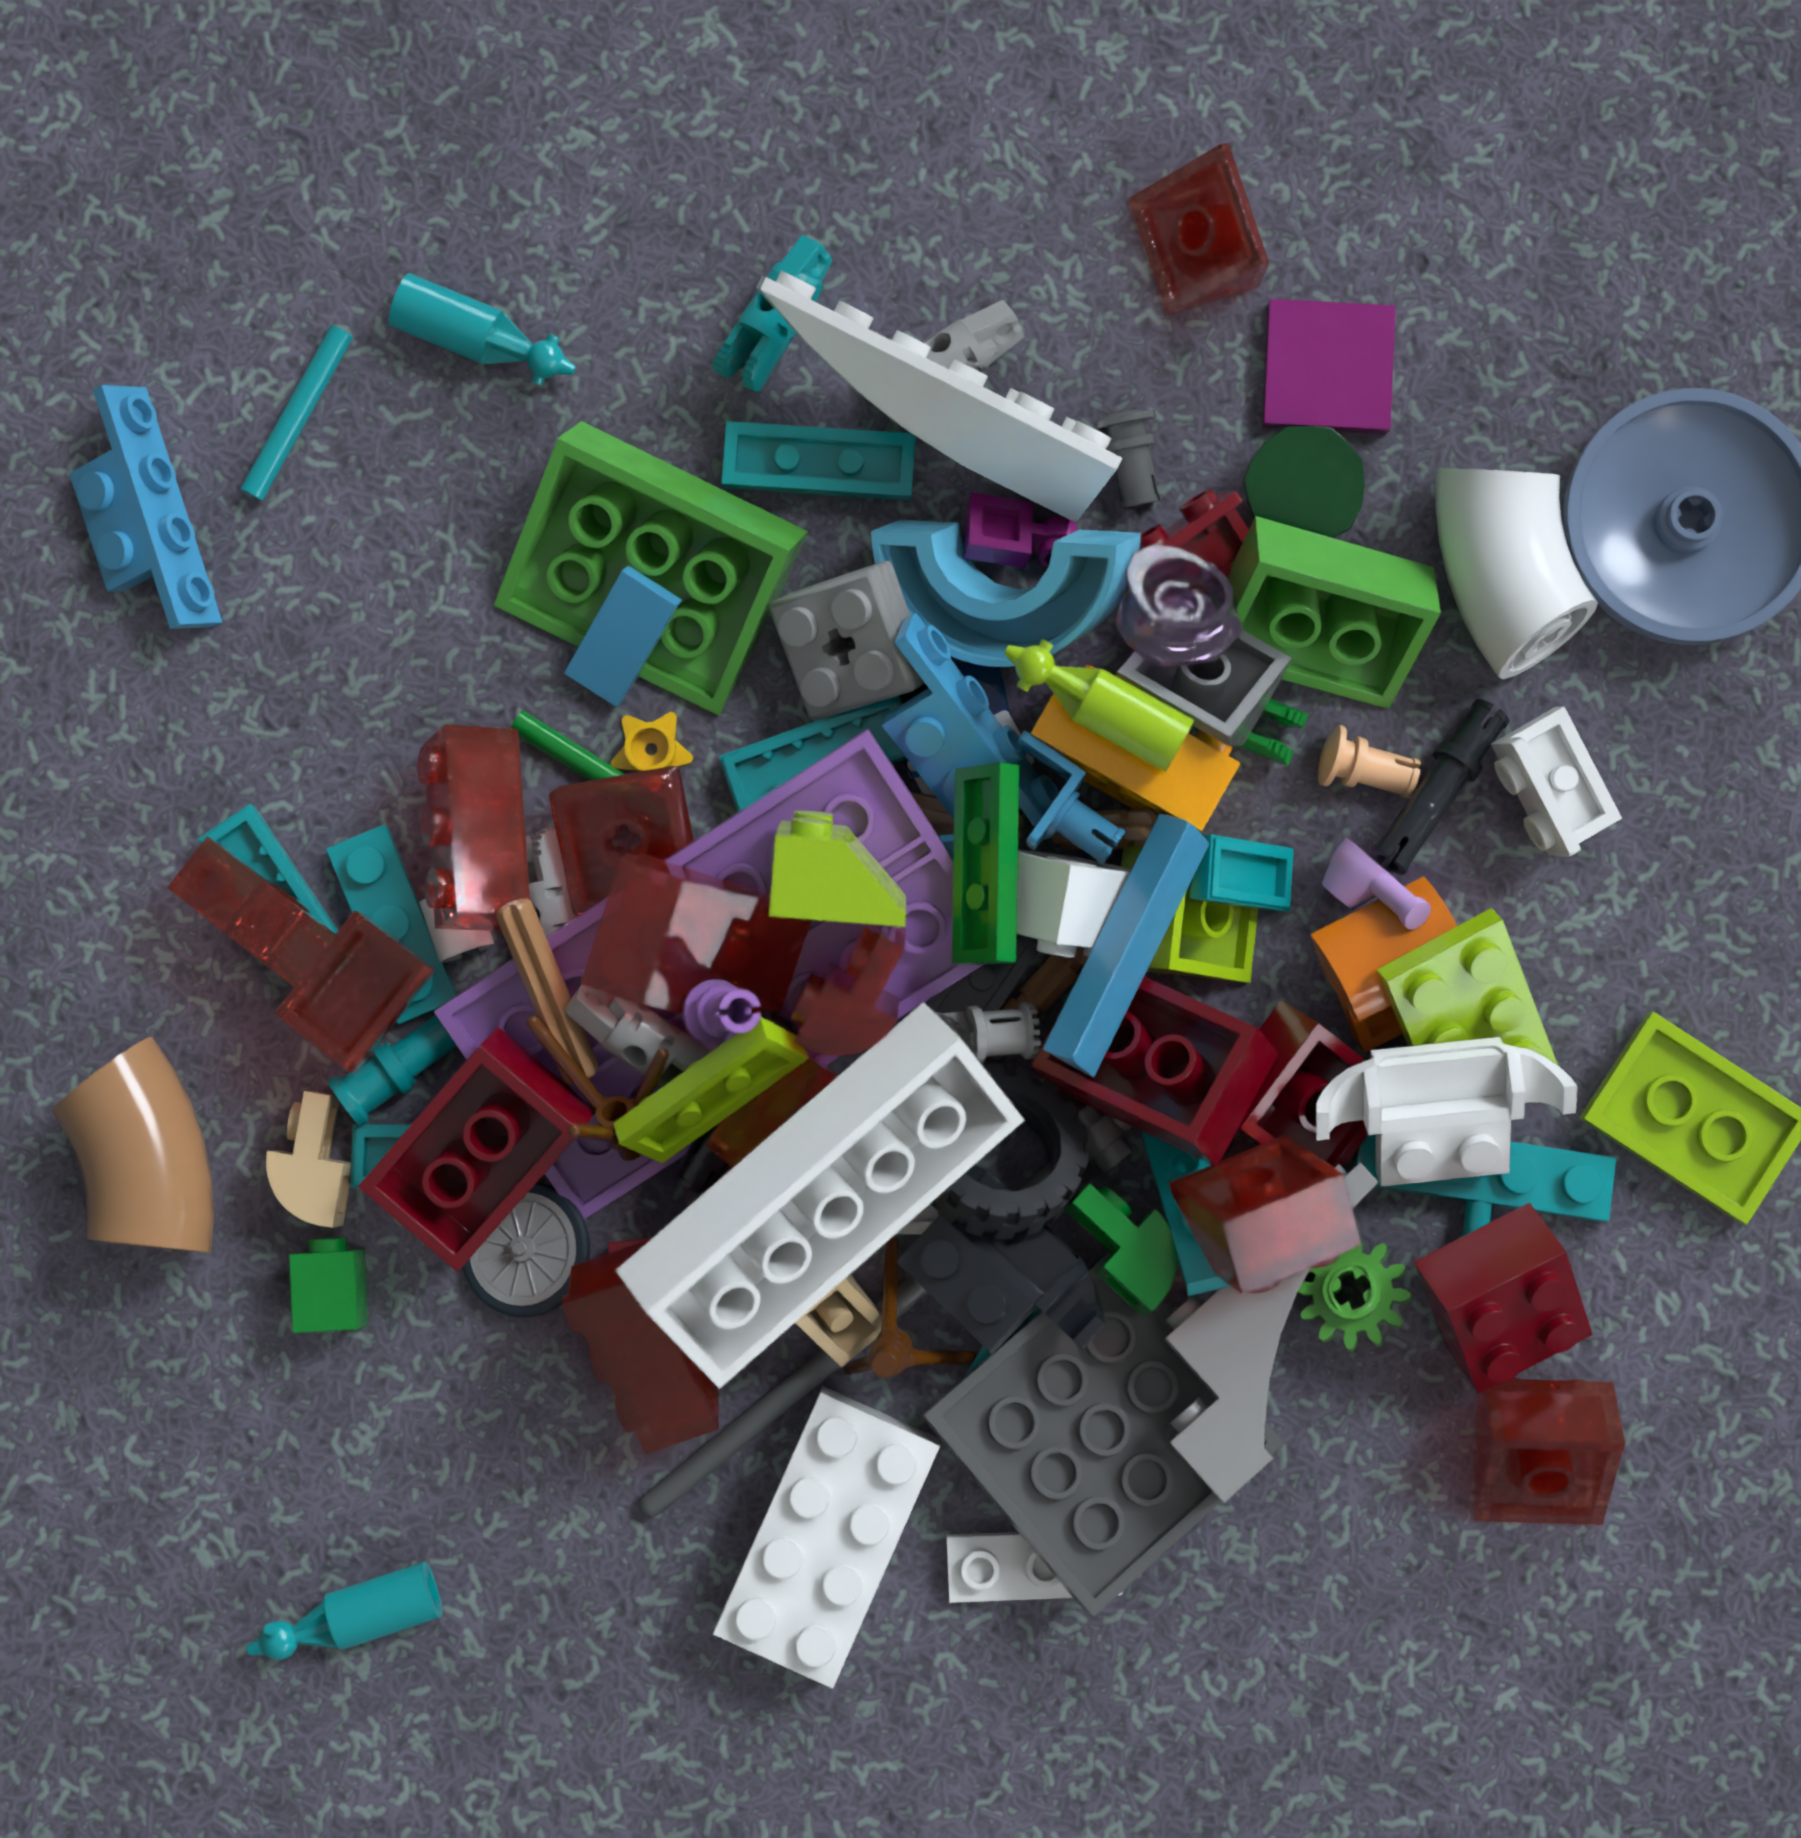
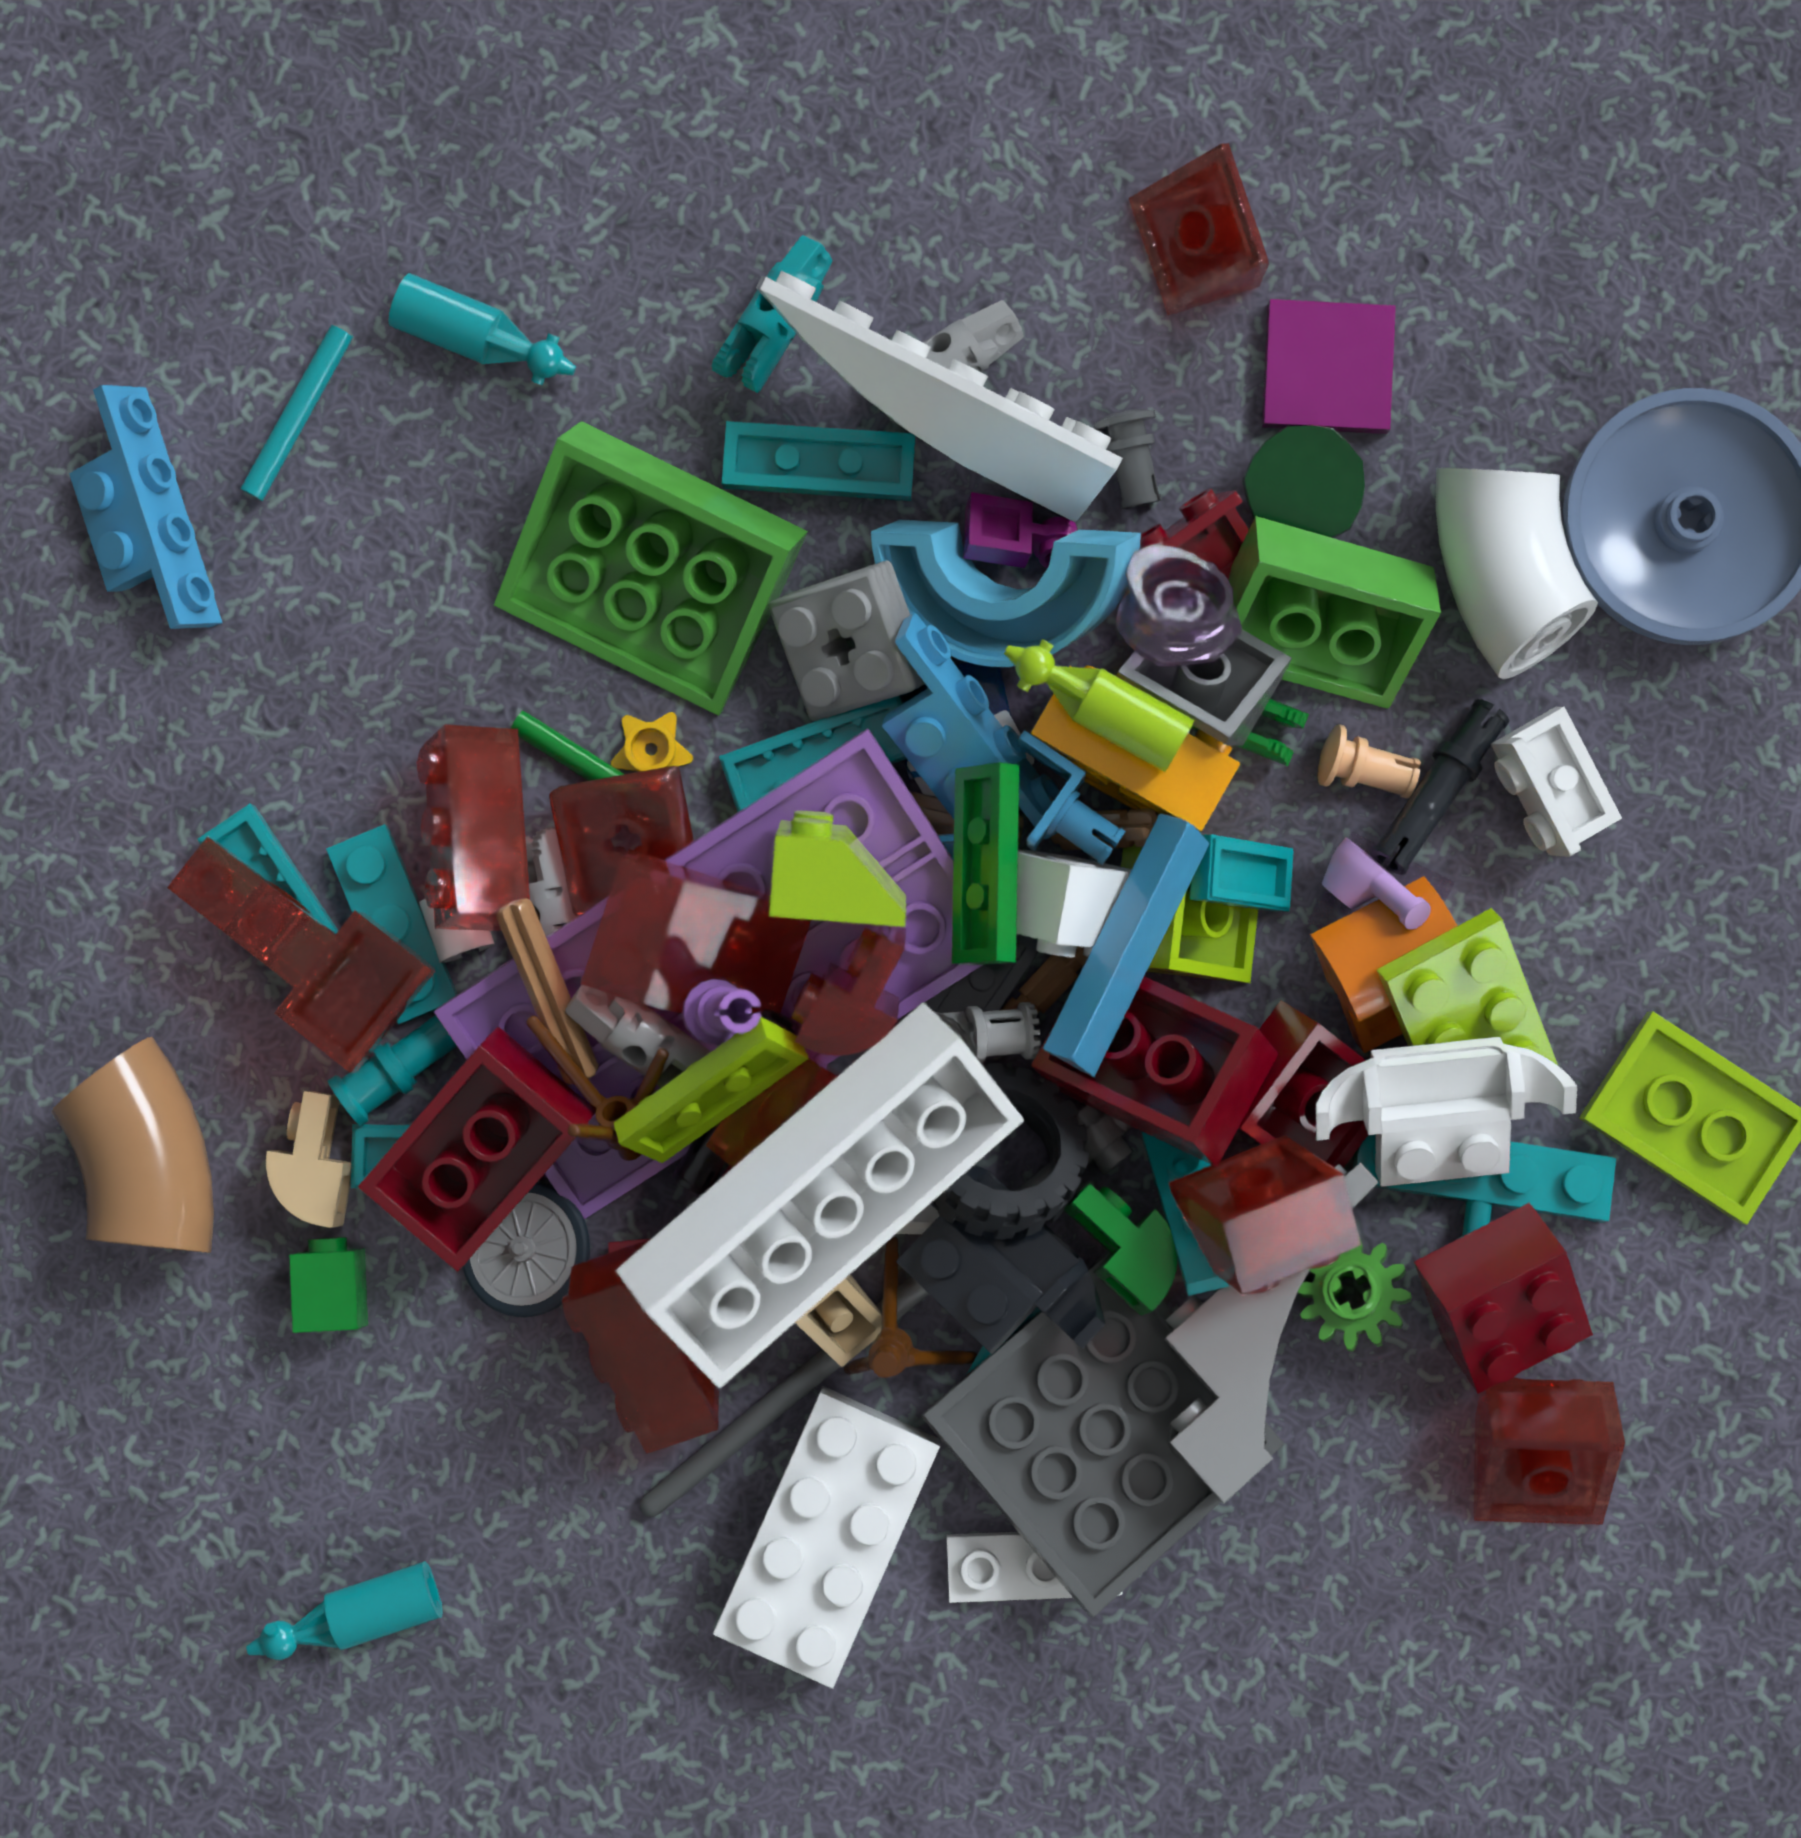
dark azure tile [564,565,682,707] -> none

